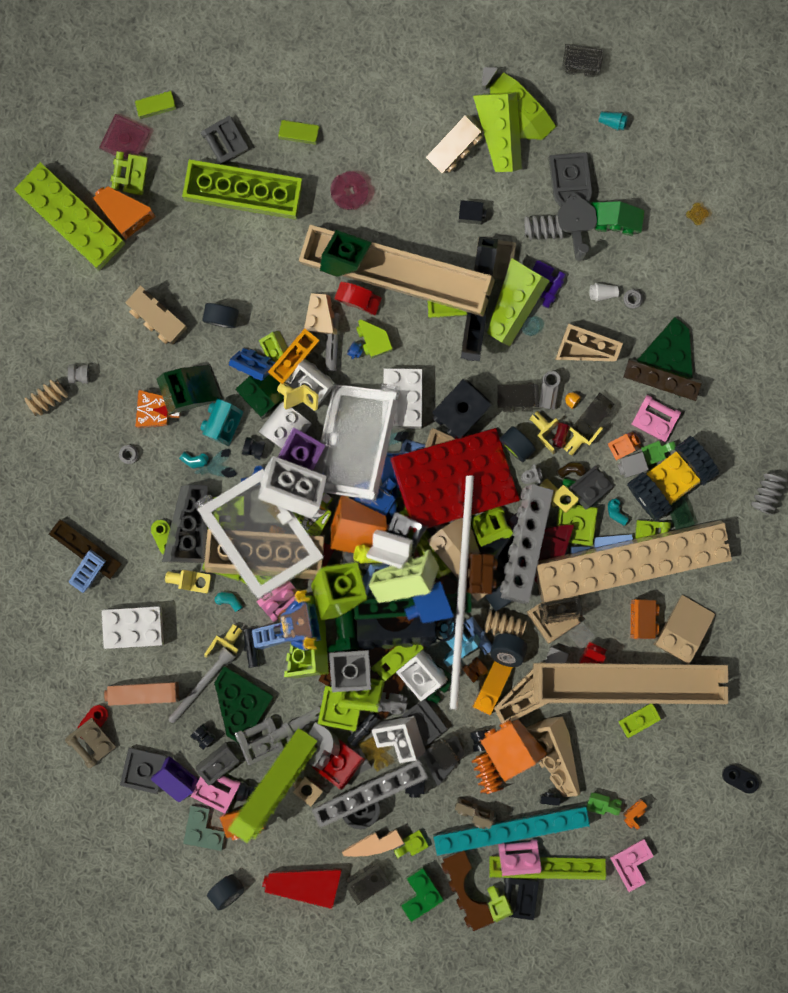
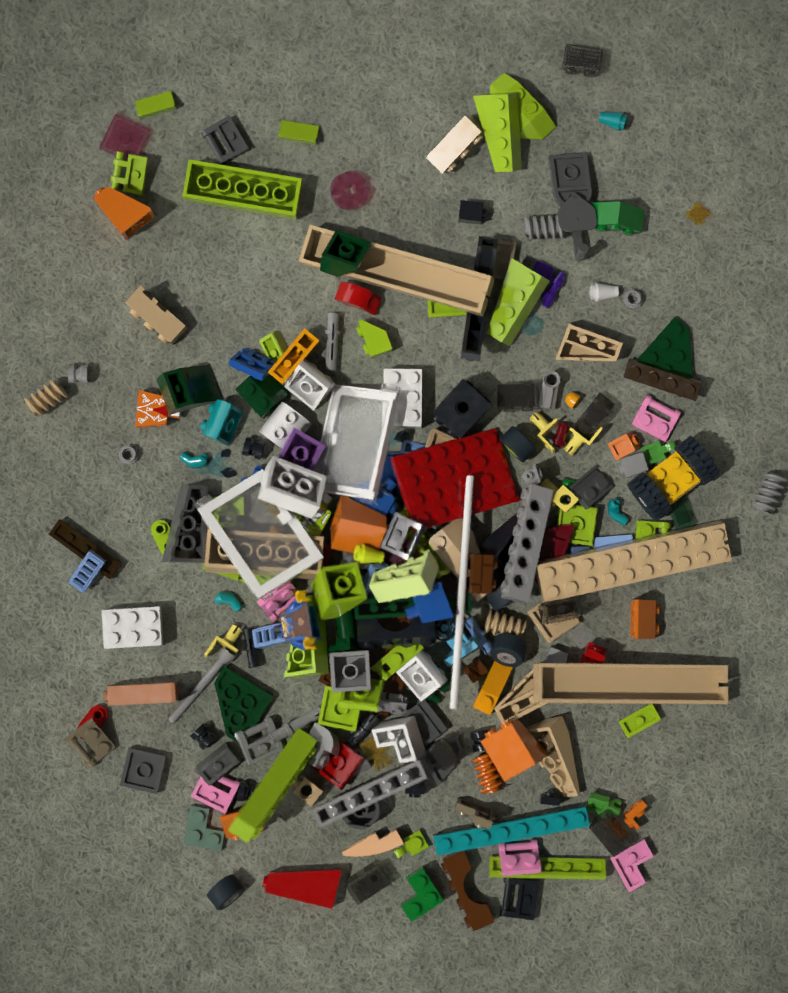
lime brick [14,162,125,271] -> none
dark purple panel [151,756,198,802] -> none
light yellow bracket [165,570,211,593] -> none
black wheel [202,303,239,328] -> none
light yellow bracket [277,382,319,411] -> none
tan wing [304,293,337,335] -> none
blue plate [347,341,363,360] -> none
white panel [367,530,412,568] -> none
lime plate [471,507,513,547] -> none
light grey slope [482,67,498,90] -> none
lime plate [487,886,513,922] -> none
dark brown arm [556,462,586,479] -> none
tan slope [653,595,715,664] -> none
black plate [722,765,759,794] -> none
none -> clear smoke brick [589,809,632,857]

